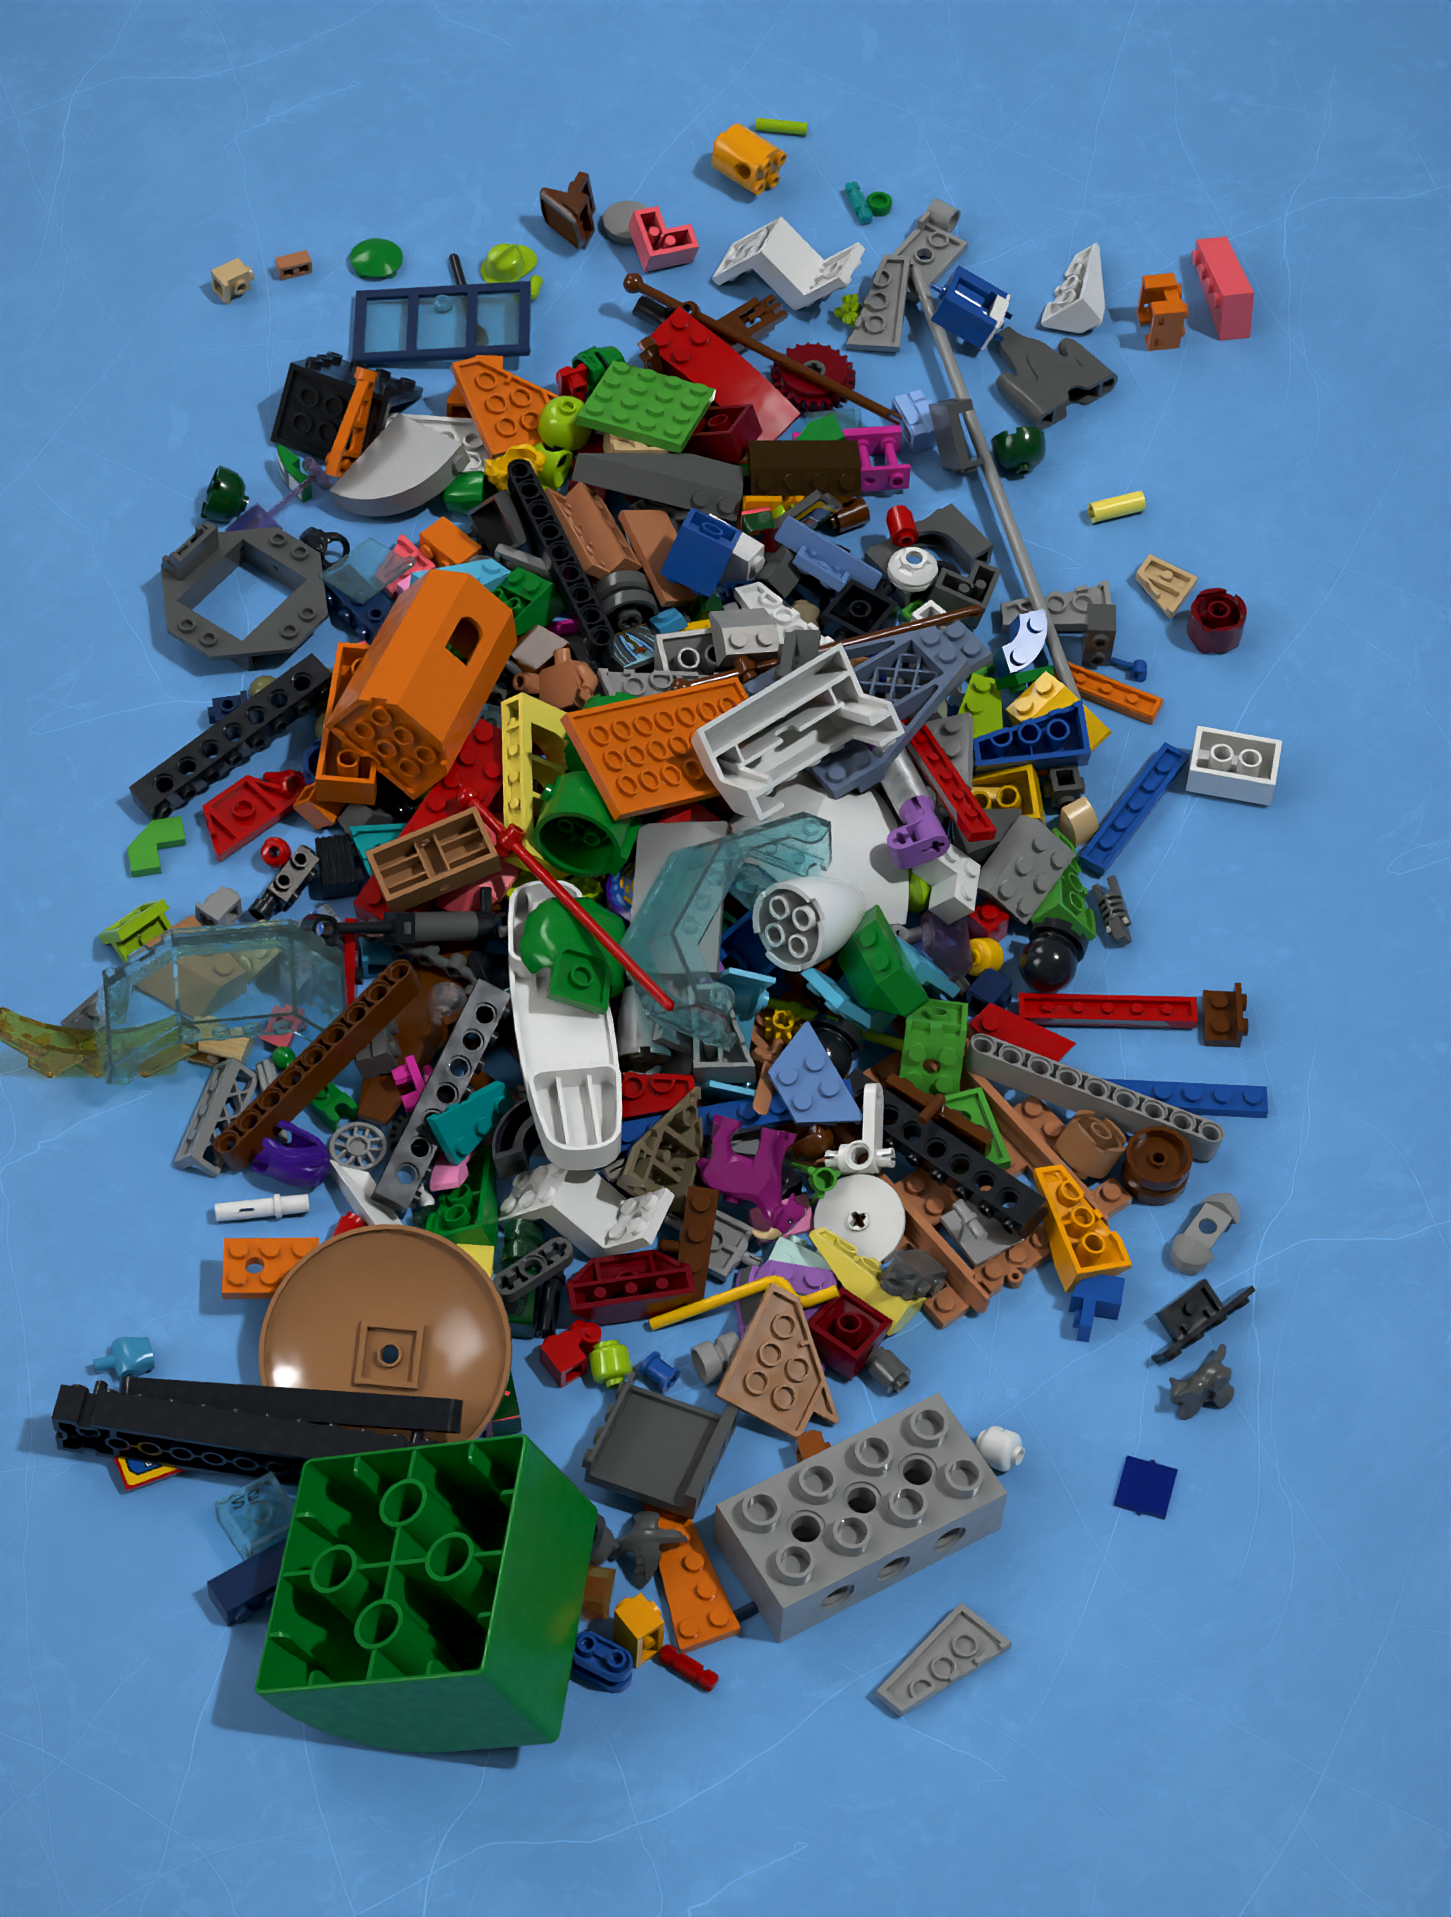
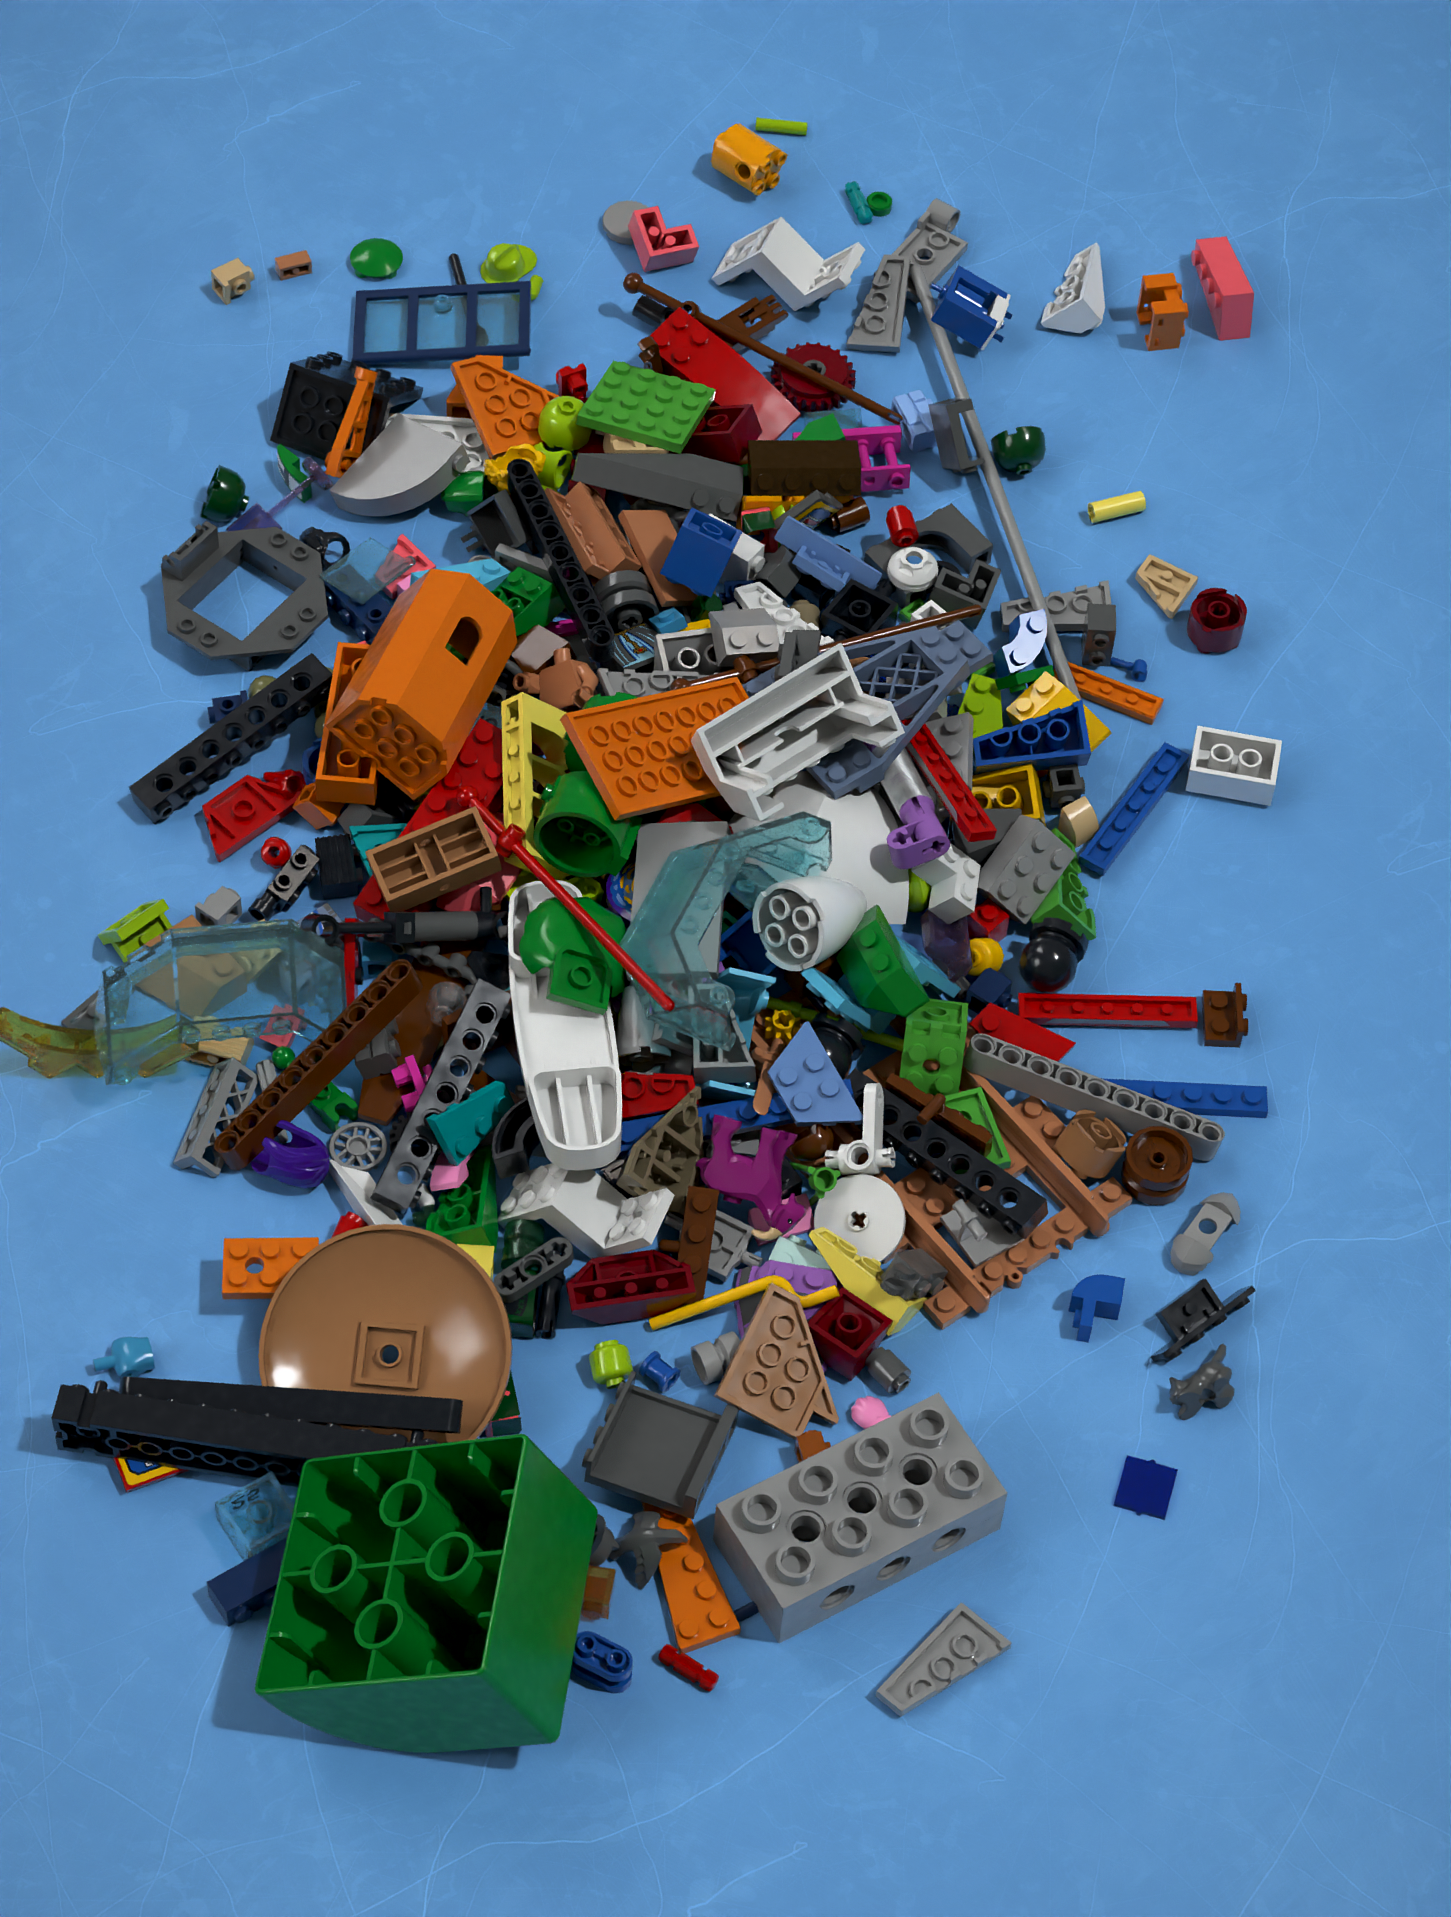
bright green tile [127,816,186,877] -> none
white pin [215,1193,310,1222] -> none
orange brick [419,516,482,568] -> none
reddish brown piece [539,171,596,249] -> none
red brick [540,1319,602,1389] -> none
green helmet [572,346,625,394] -> none
light orange brick [613,1593,665,1668] -> none
lime plant [834,293,862,328] -> none
light grey arm [890,923,926,944] -> none
white head [975,1426,1025,1472] -> none
dark grey rock [996,326,1118,430] -> none
light orange wedge [1033,1164,1132,1293] -> none
dark grey hinge [1092,875,1132,947] -> none
none -> bright pink animal [851,1396,891,1429]

